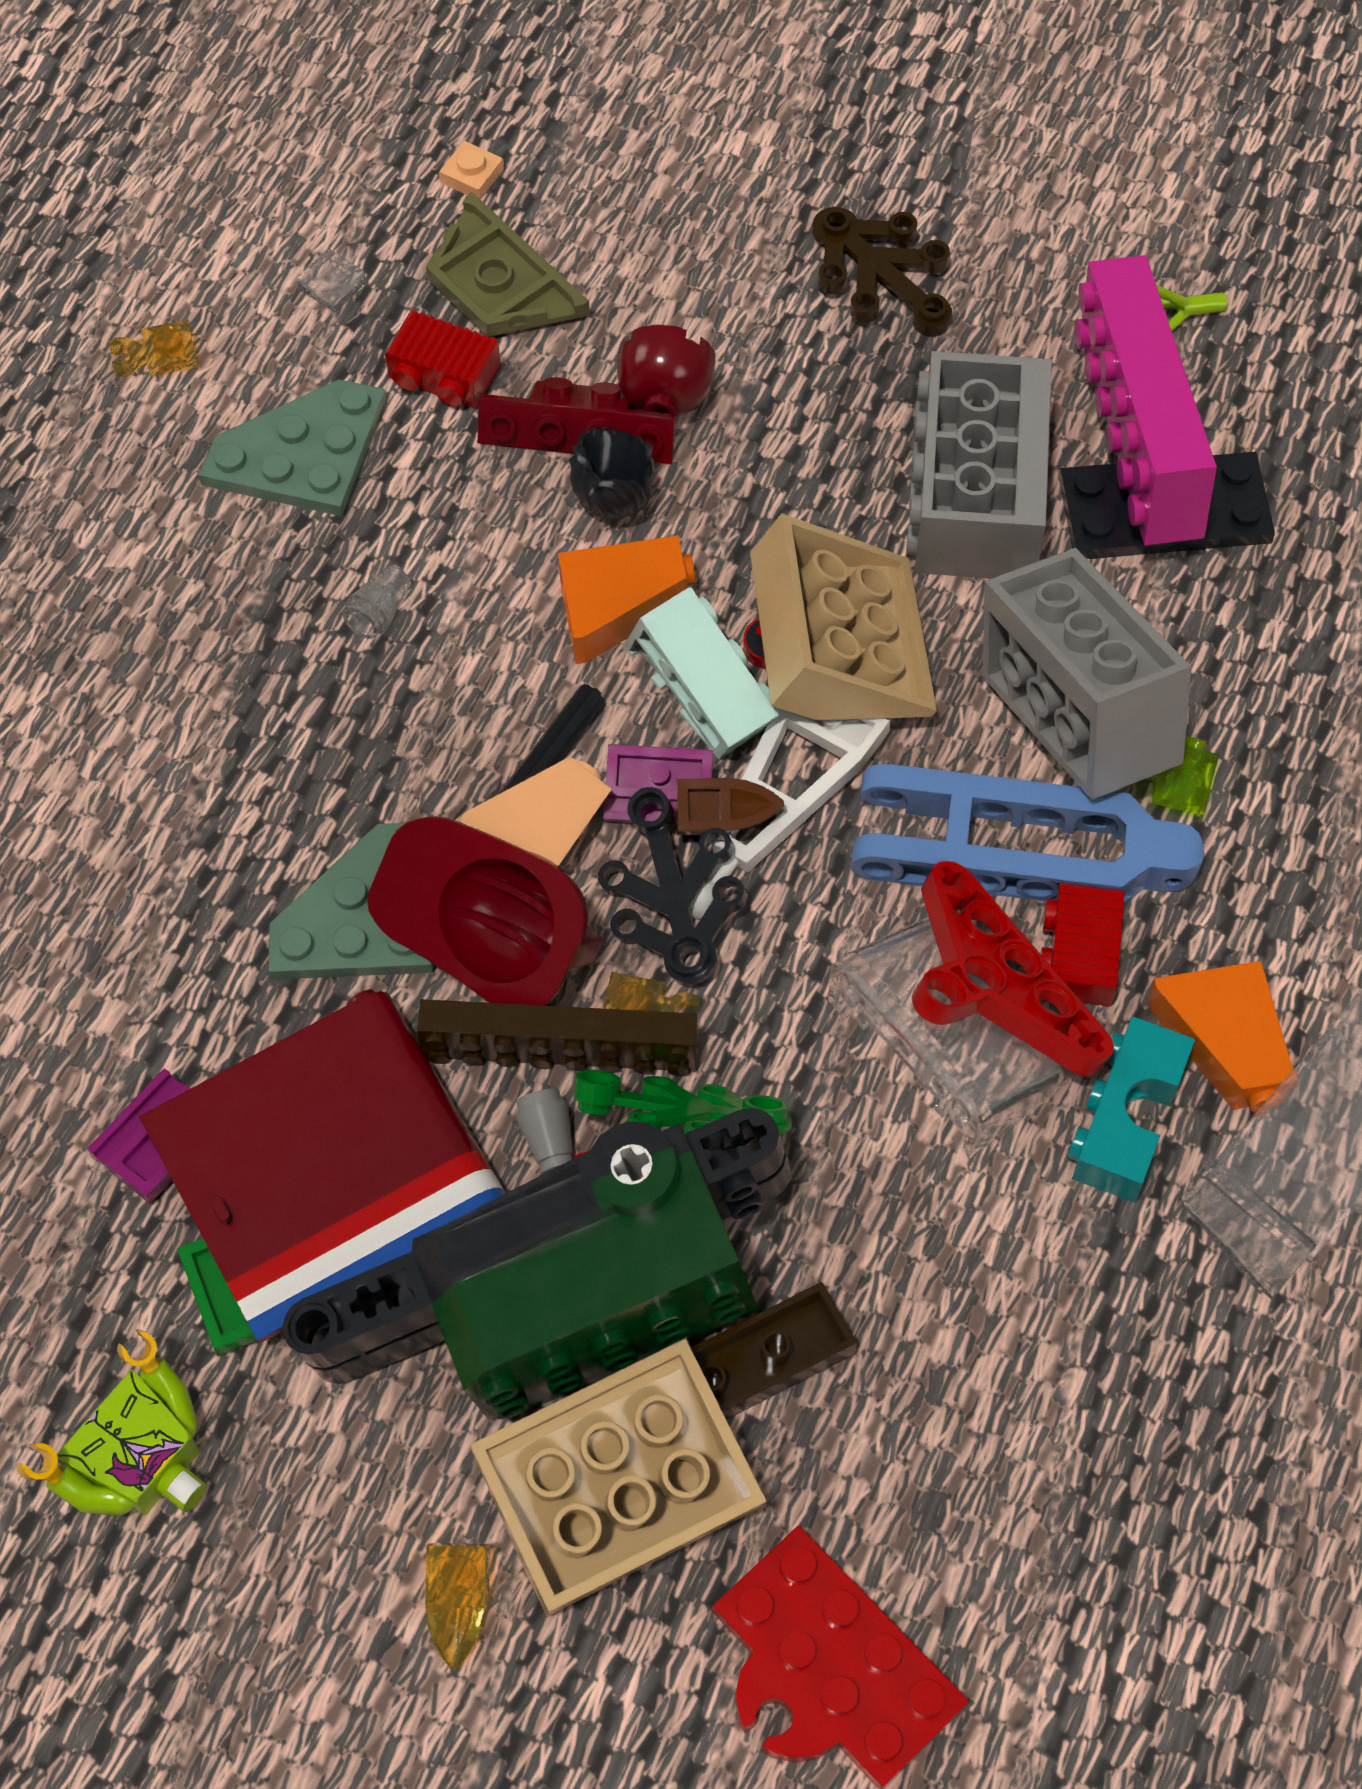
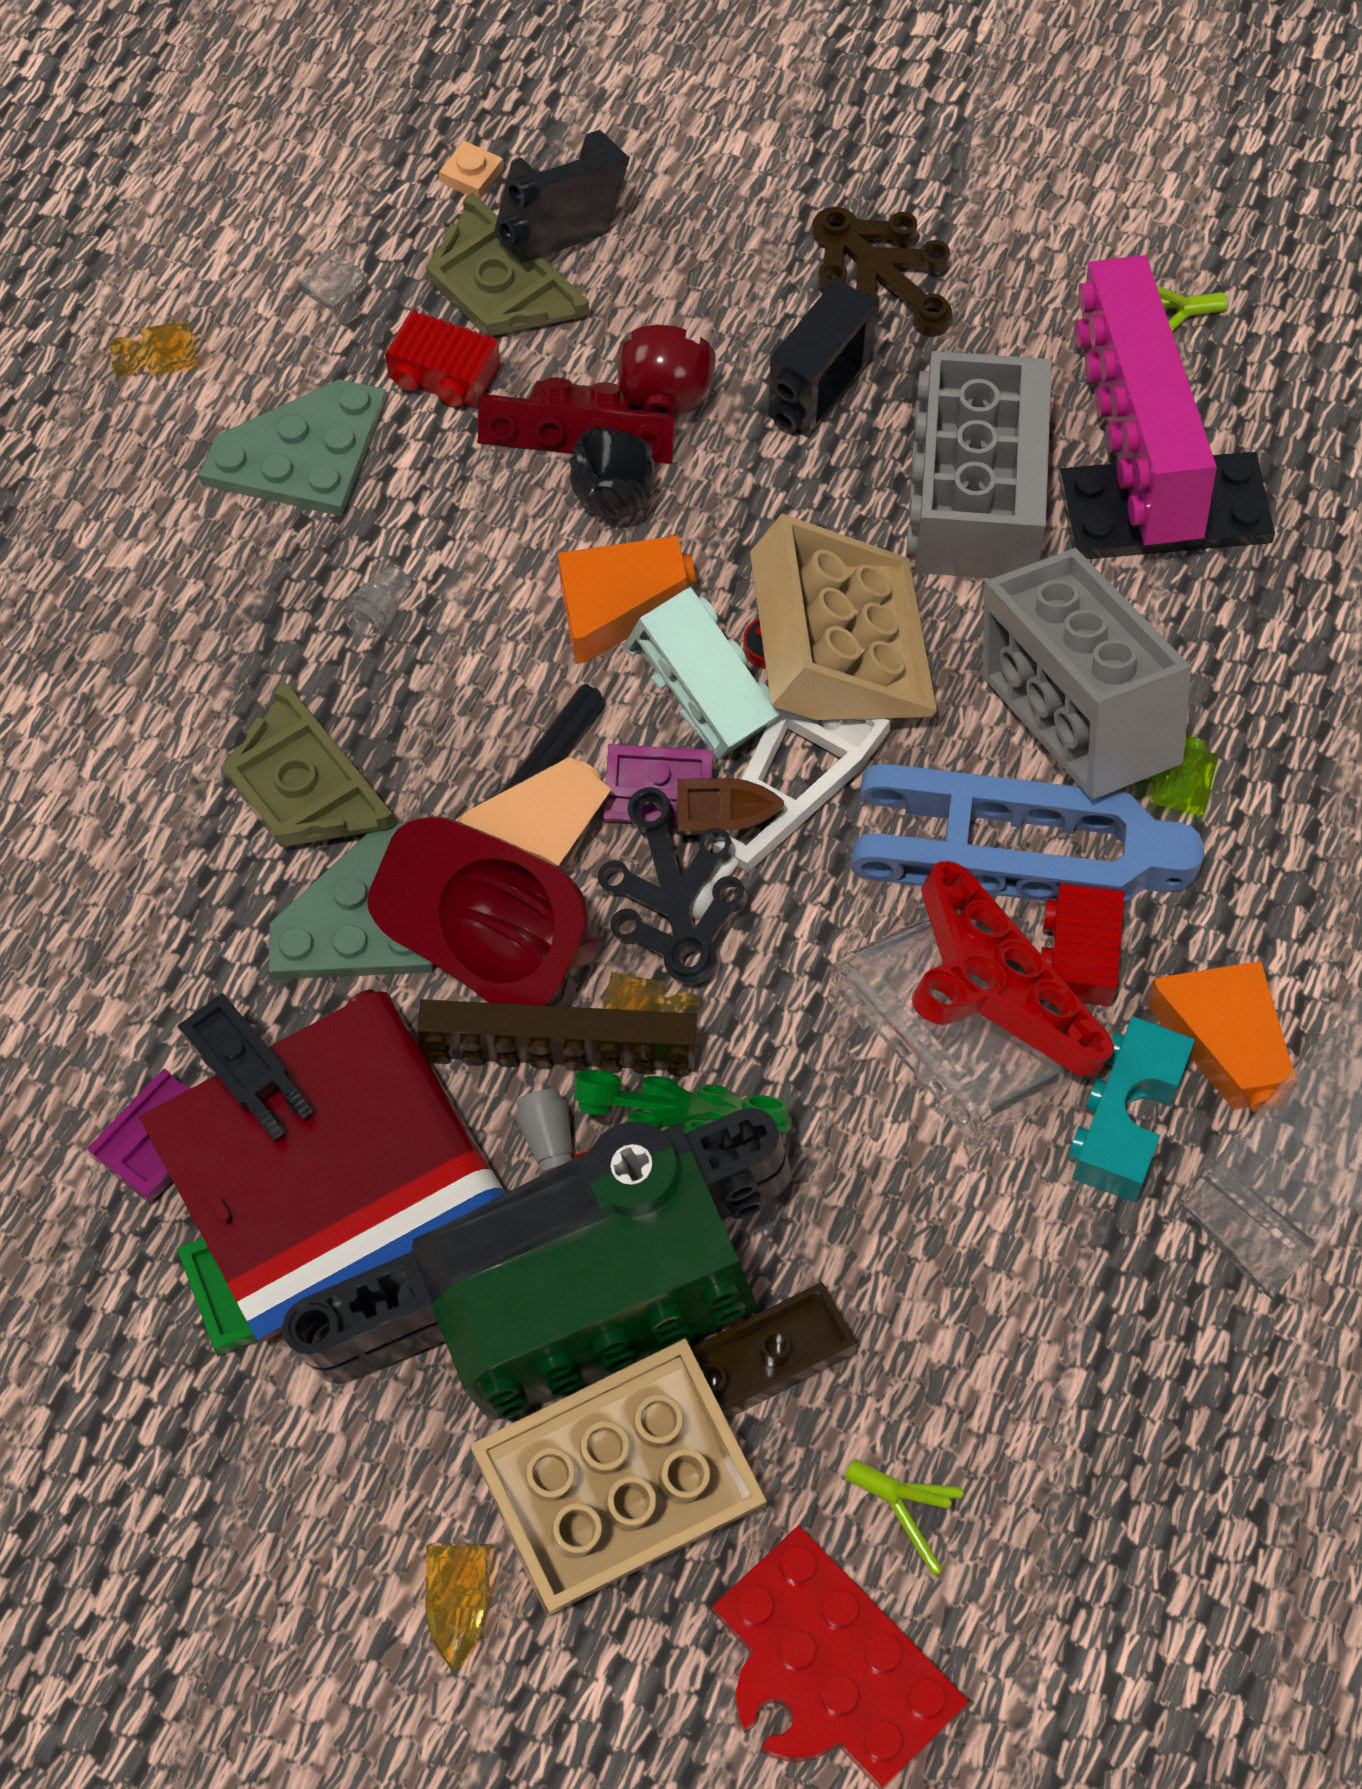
lime torso [16,1329,207,1516] -> none
none -> black hinge [177,993,312,1141]
none -> olive wing [222,682,395,847]
none -> black panel [494,129,630,264]
none -> black window [768,278,877,438]
none -> lime plant [845,1459,964,1575]

